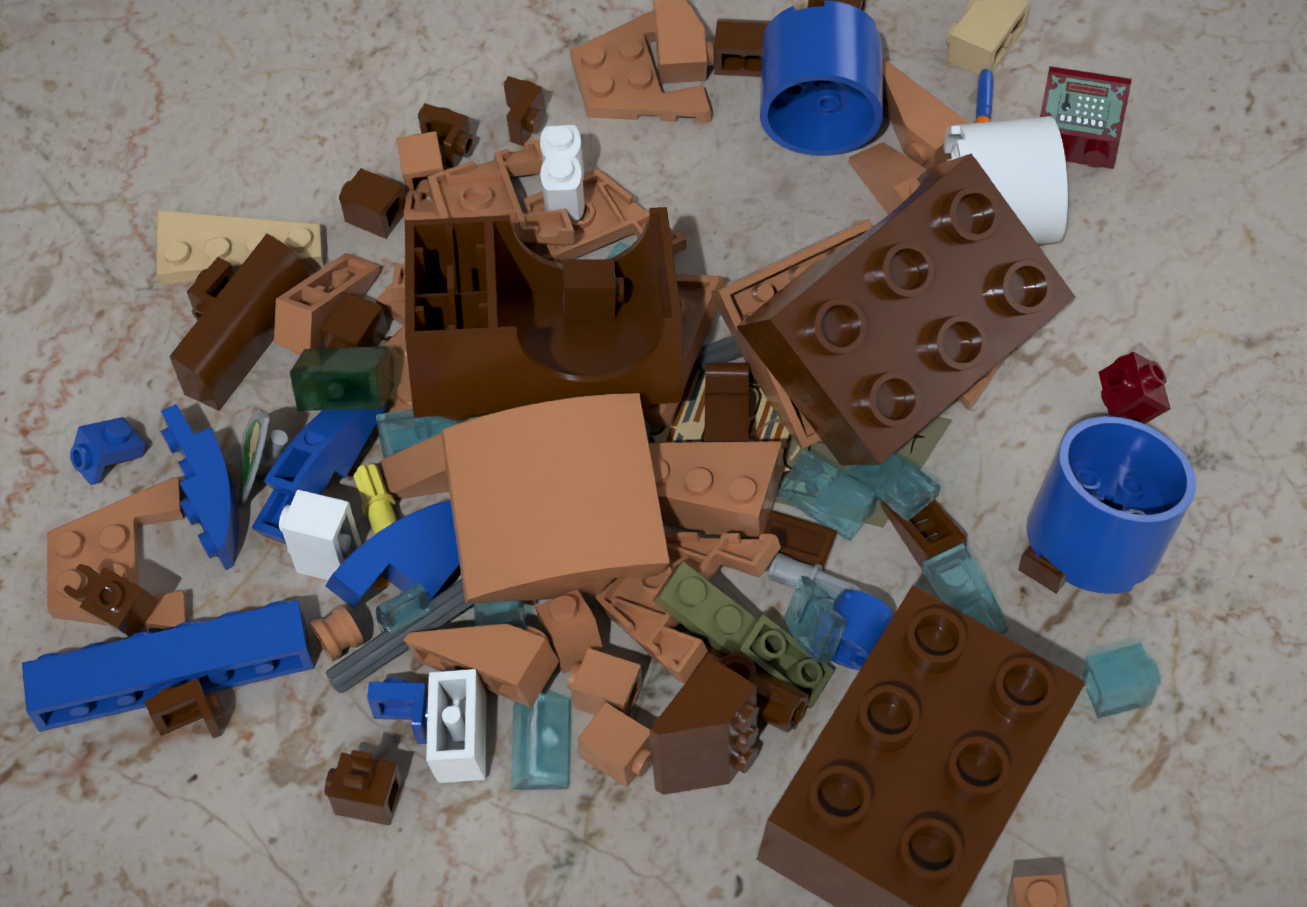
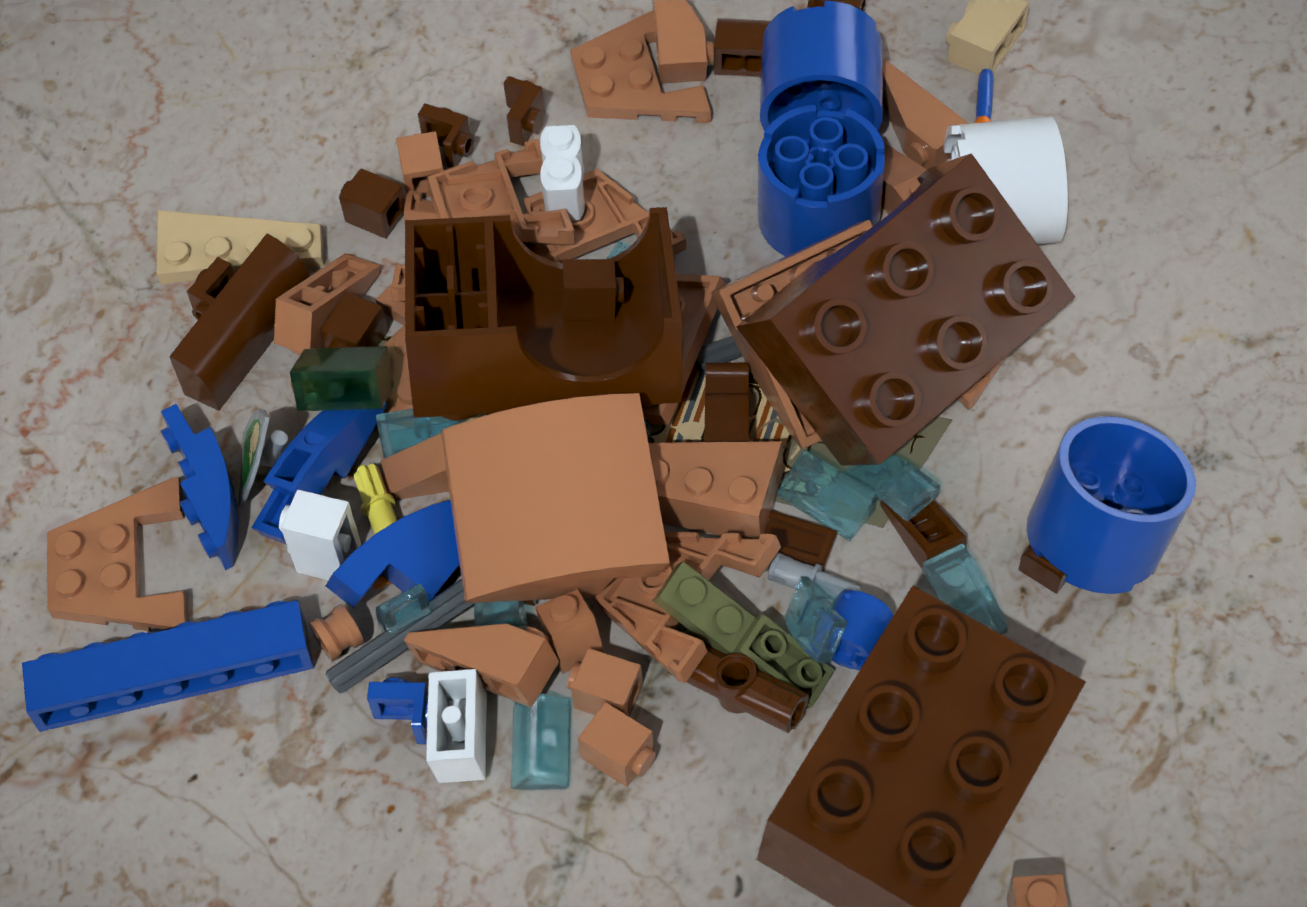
reddish brown brick [63,564,159,637] -> none
blue bracket [70,417,146,485] -> none
reddish brown bracket [144,678,225,739] -> none
reddish brown brick [324,750,403,826] -> none
reddish brown slope [649,655,759,795] -> none
slope [1040,66,1132,169] -> none
clear light blue brick [1081,643,1161,719] -> none
dark red brick [1098,351,1171,424] -> none
none -> blue brick [758,104,885,256]

